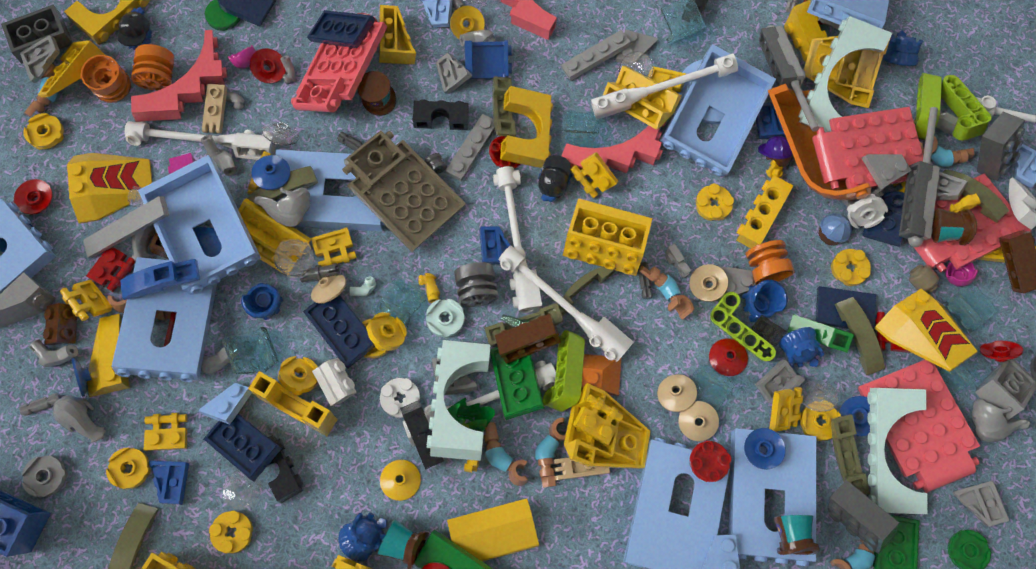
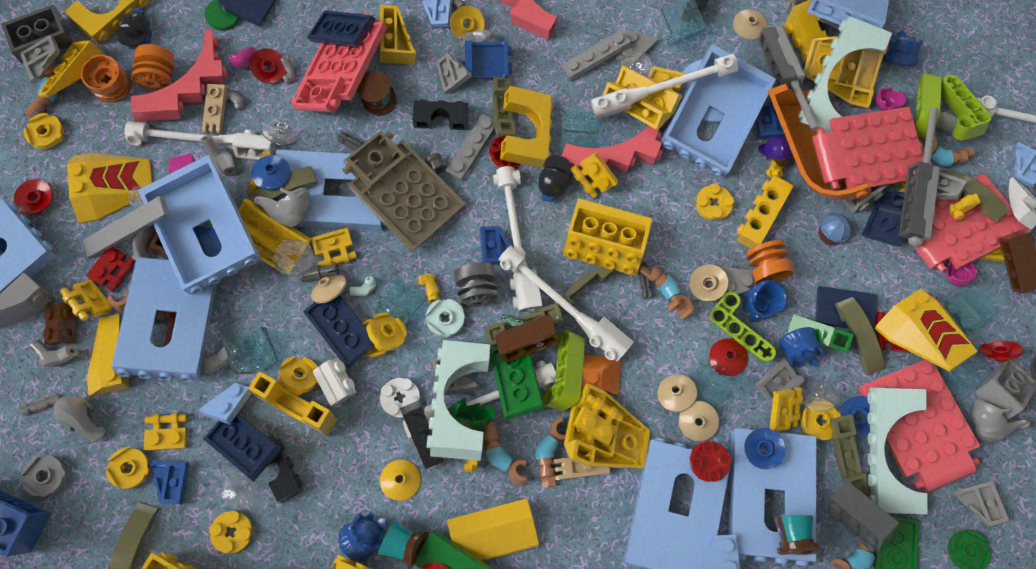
blue dish [72,358,91,397] -> none
blue slope [120,259,200,300] -> none
blue hair [241,283,283,320] -> none
light grey plate [665,243,691,278] -> none
clear smoke bracket [751,315,787,347] -> none
yellow plate [831,249,871,286] -> none
white plate [847,194,888,228] -> none
light grey wing [862,154,912,189] -> none
dark tan head [909,264,939,293] -> none
reddish brown hat [931,208,977,246] -> none
dark grey brick [977,112,1025,181] -> none
none -> tan dish [733,9,768,40]
none -> dark pink hair [876,87,906,111]

